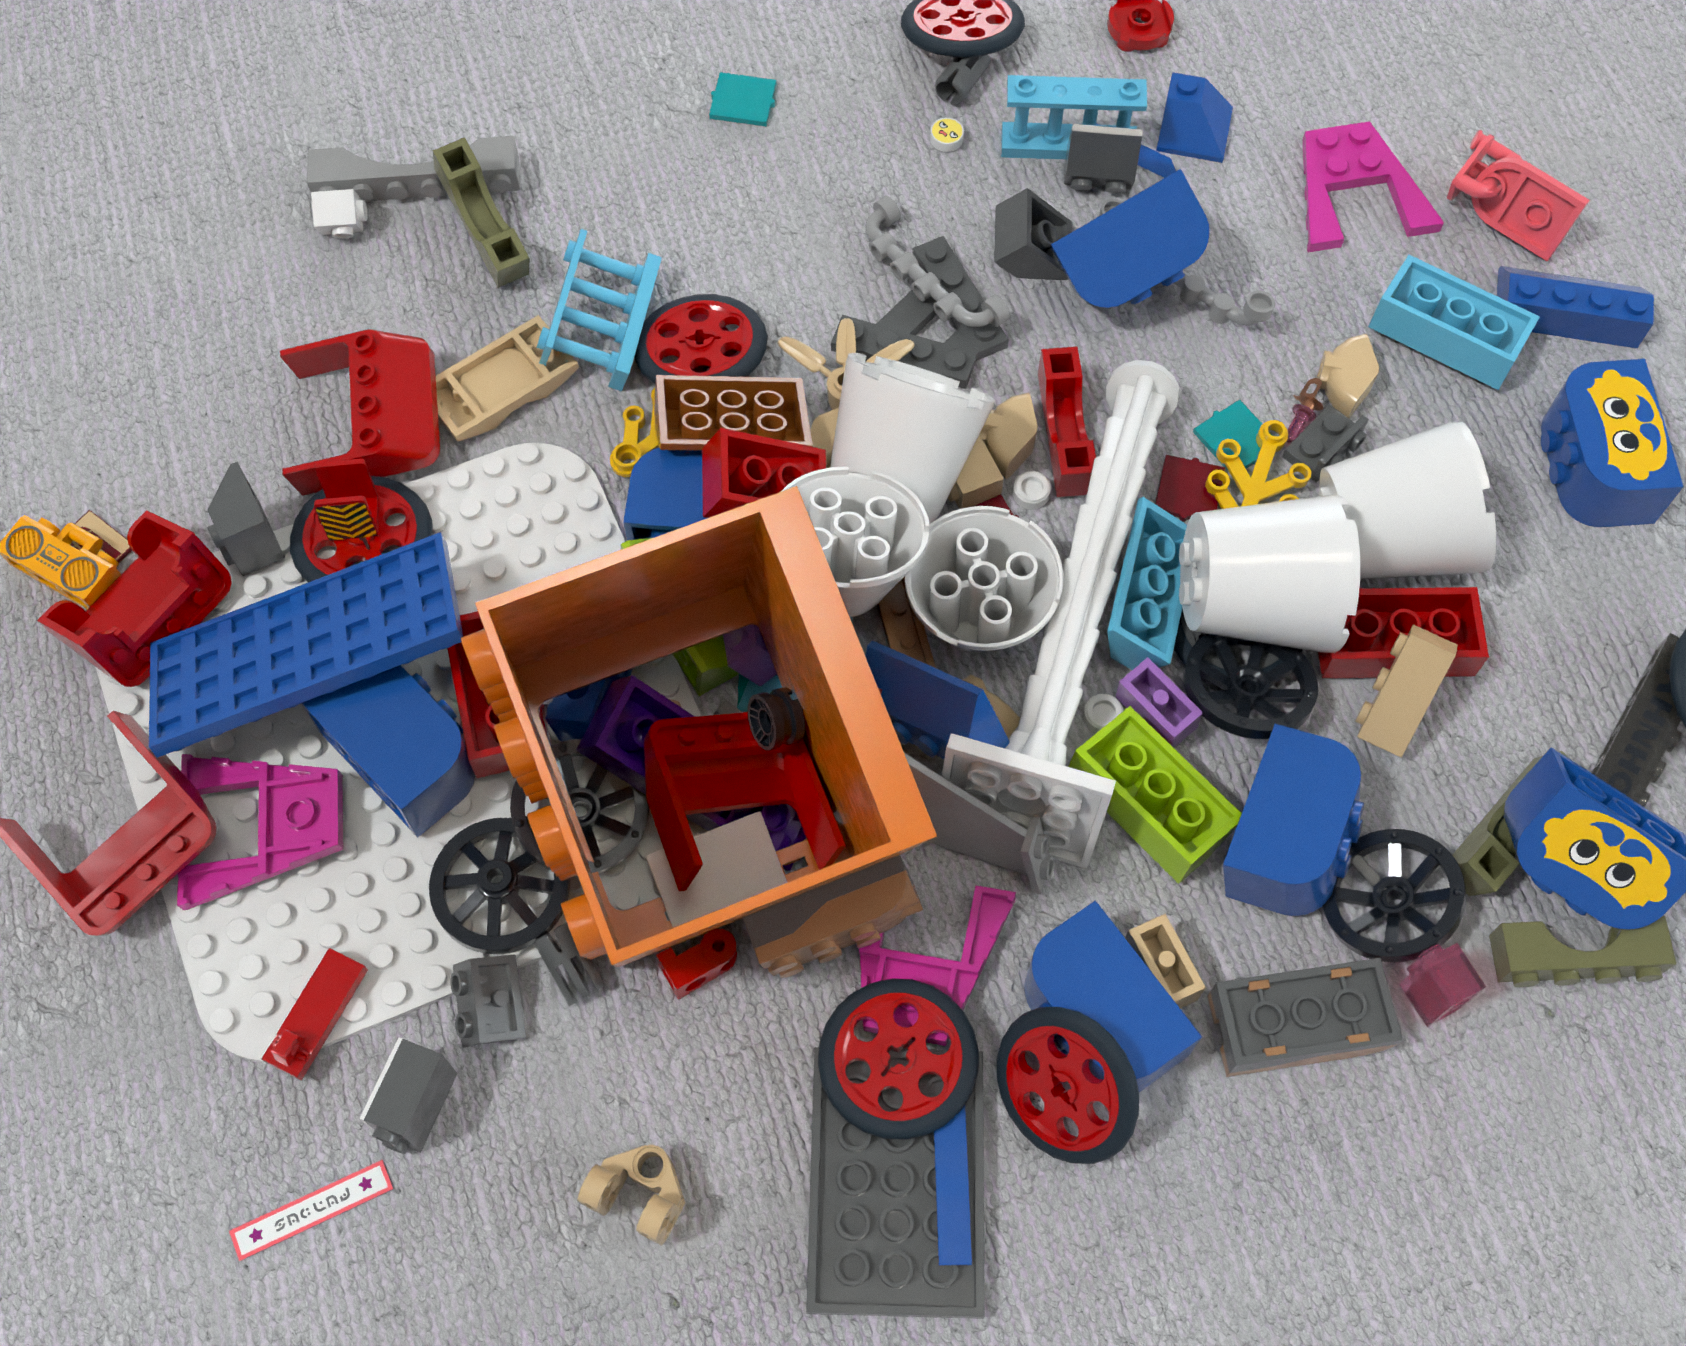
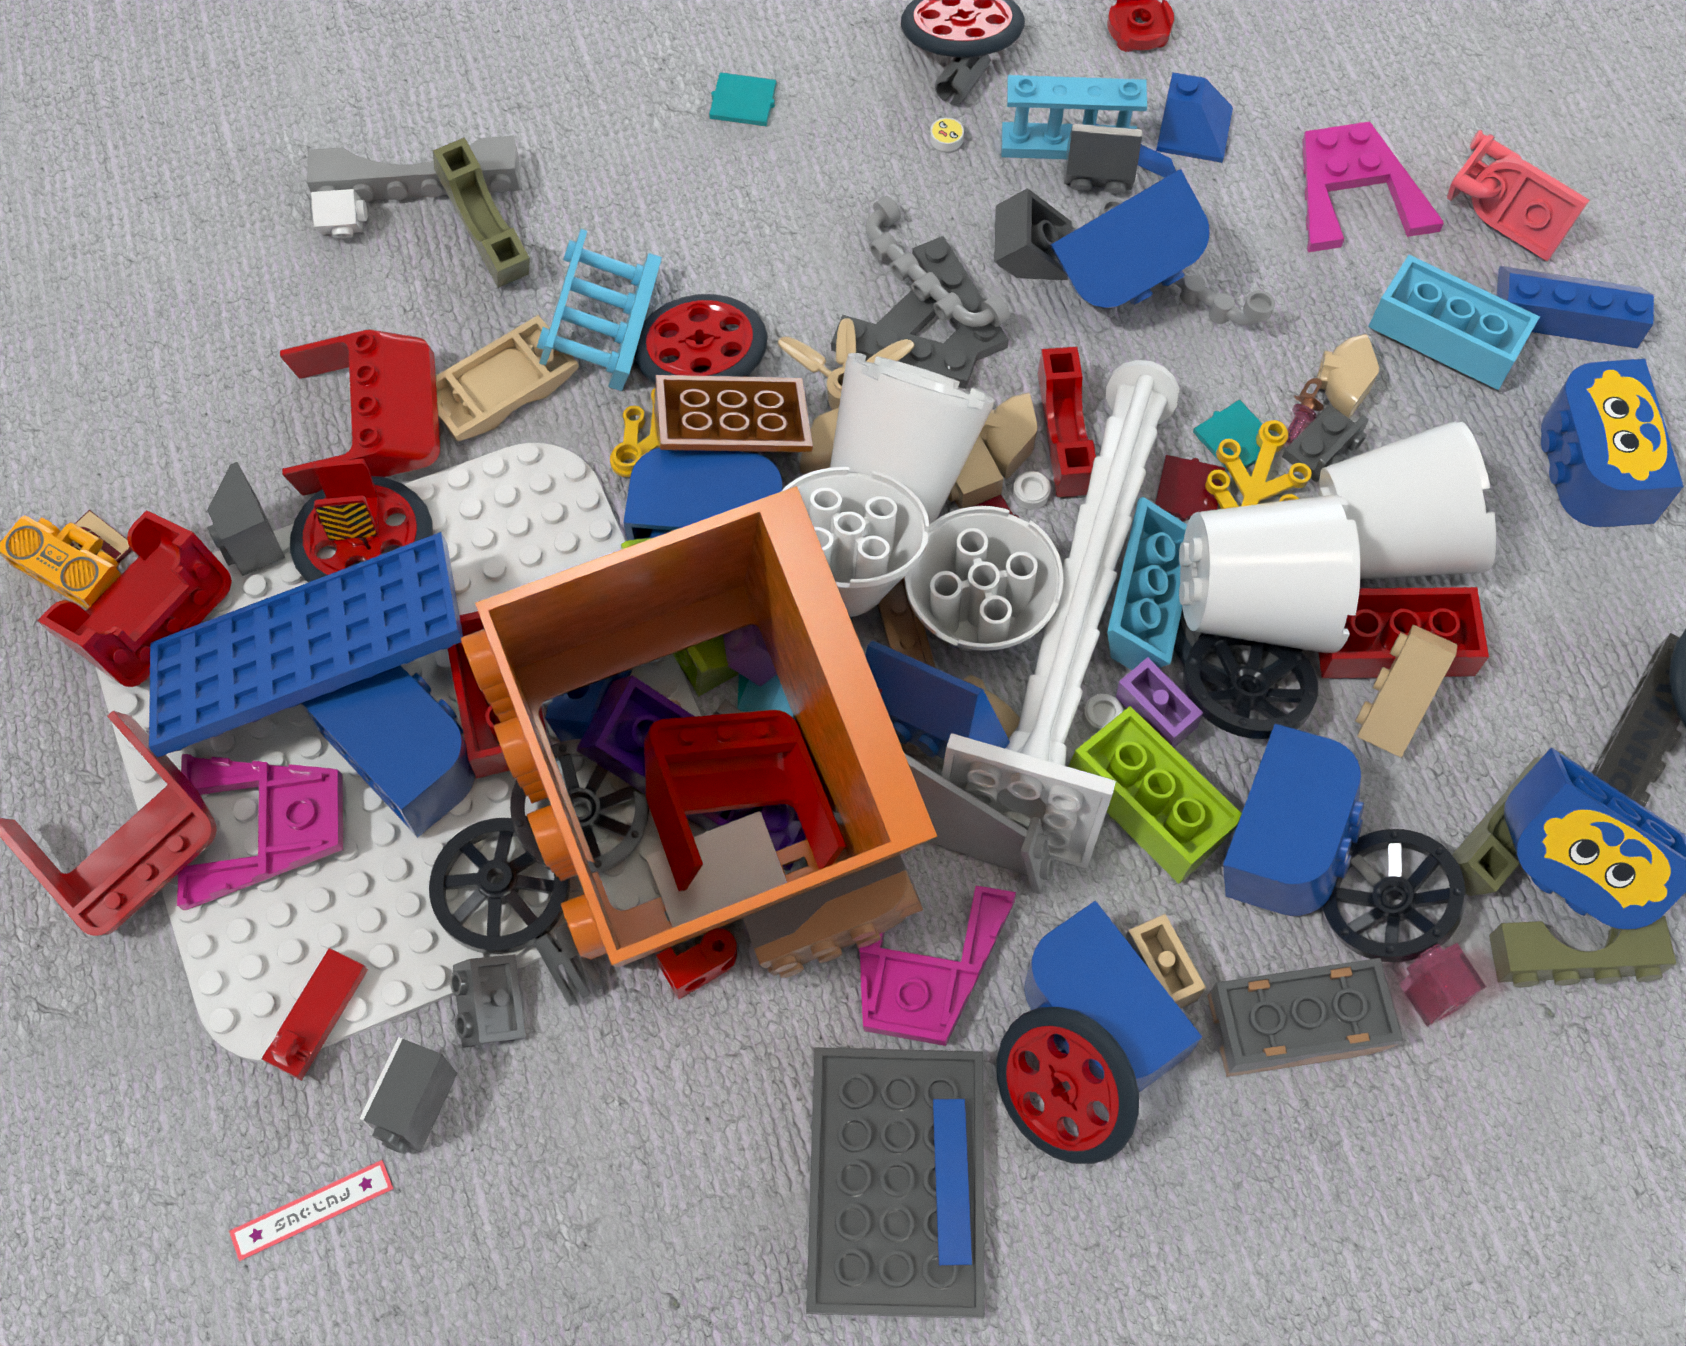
tan piece [577,1144,685,1246] -> none
red slope [702,428,826,518] -> none
black wheel [747,687,805,750] -> none
wedge [818,978,979,1140] -> none

